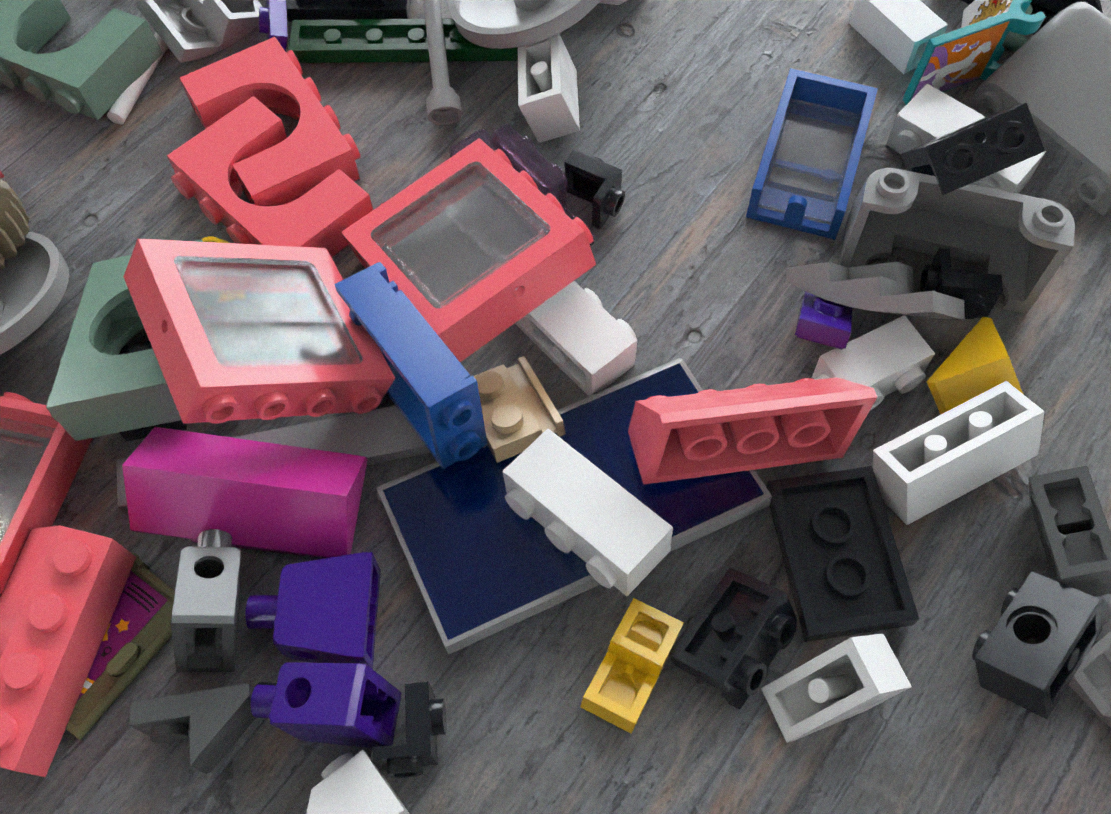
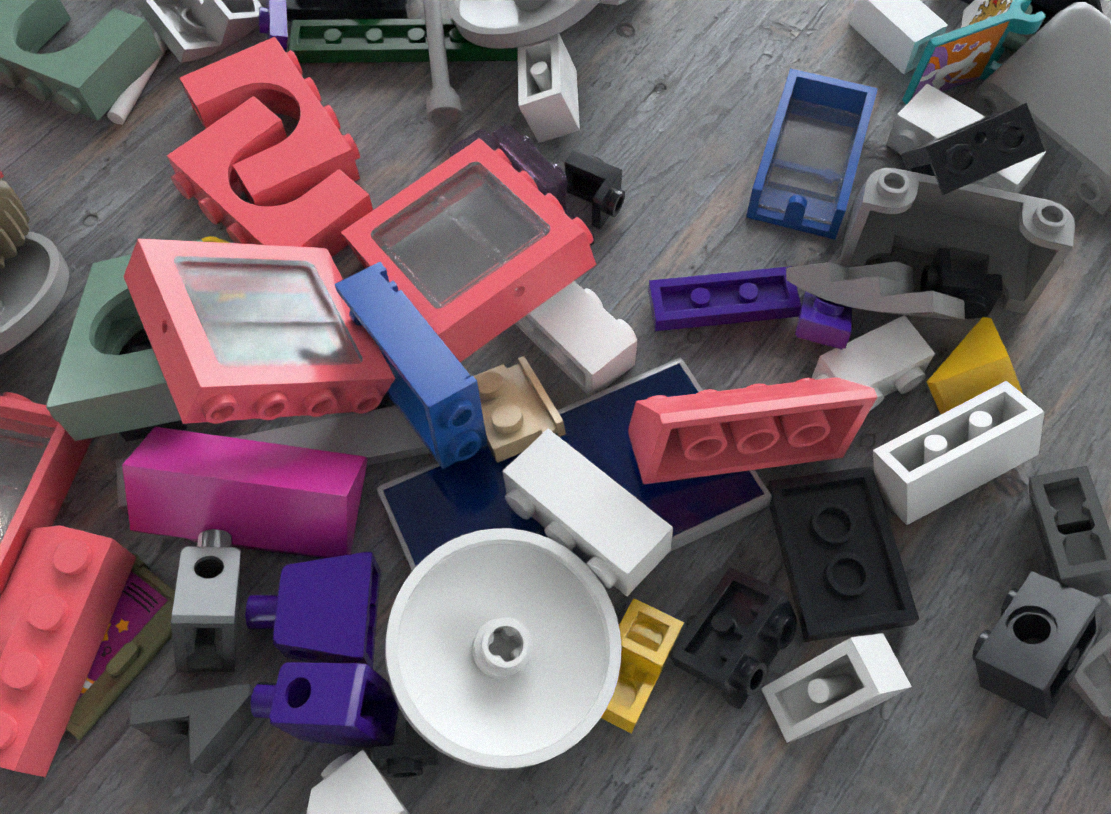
none -> white dish [385,528,621,770]
none -> dark purple plate [648,266,802,331]

